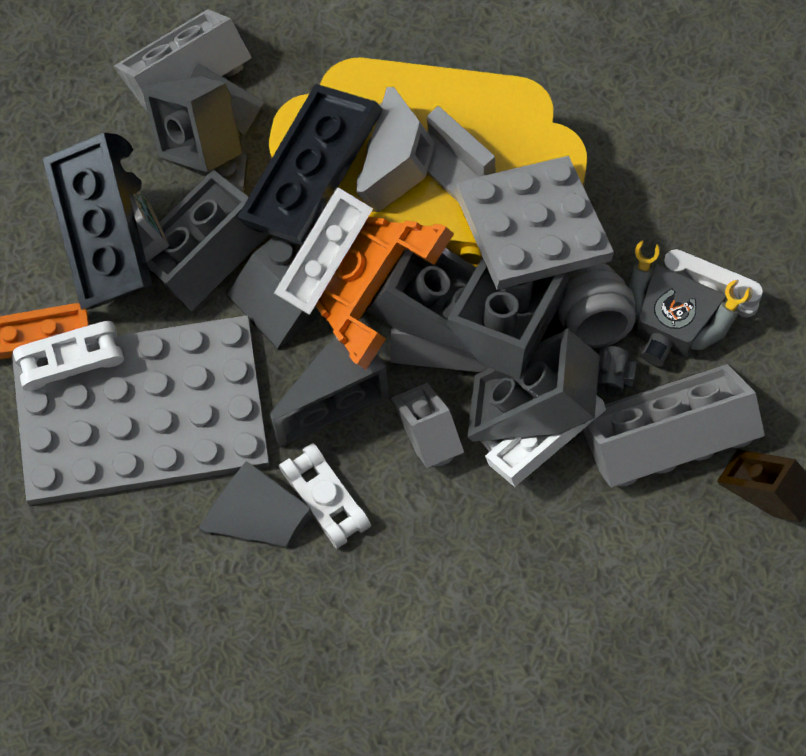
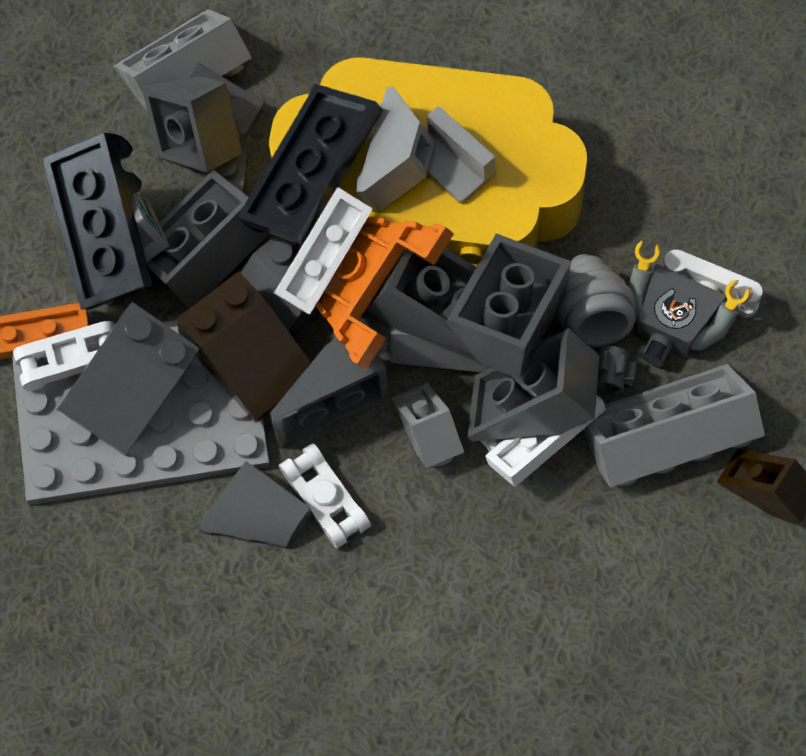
light grey plate [454,156,614,290] -> none
none -> dark grey slope [57,302,200,456]
none -> dark brown slope [176,271,311,423]

